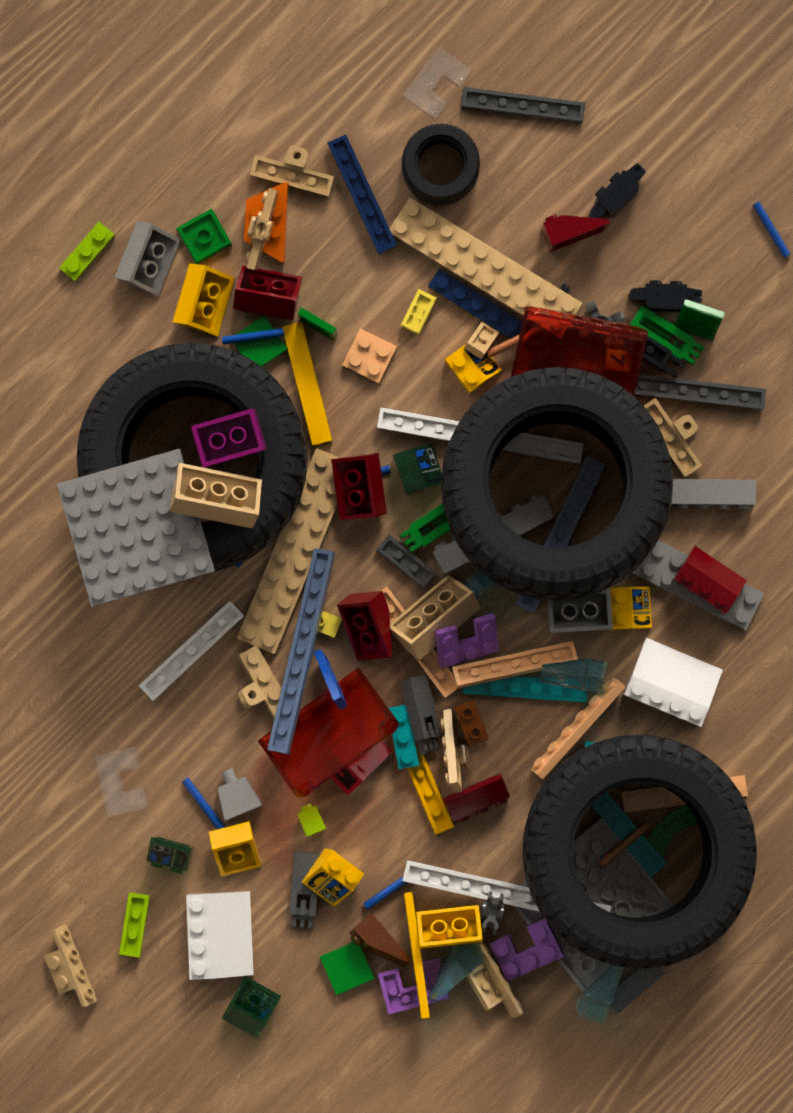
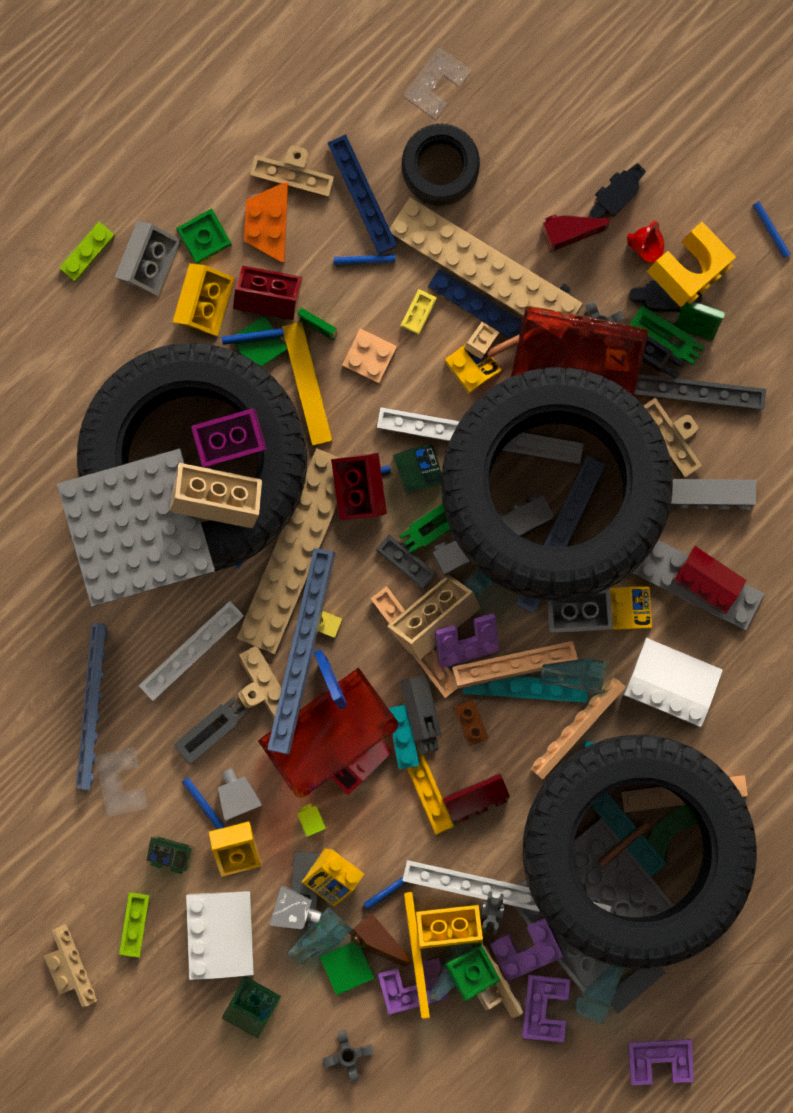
tan plate [245,188,279,270] -> none
dark red slope [337,591,392,660] -> none
tan plate [441,709,470,793] -> none
dark grey tile [461,87,585,124] -> none
none -> sand blue plate [76,623,107,790]
none -> dark grey hinge [174,697,247,764]
none -> light grey torso [270,886,321,929]
none -> clear light blue slope [287,907,352,965]
none -> dark grey pin [323,1030,374,1082]
none -> blue bar [334,254,396,265]
none -> green tile [444,943,500,1001]
none -> medium lavender plate [522,974,570,1042]
none -> red helmet [627,220,664,263]
none -> medium lavender plate [628,1039,694,1085]
none -> yellow arch [647,222,736,307]

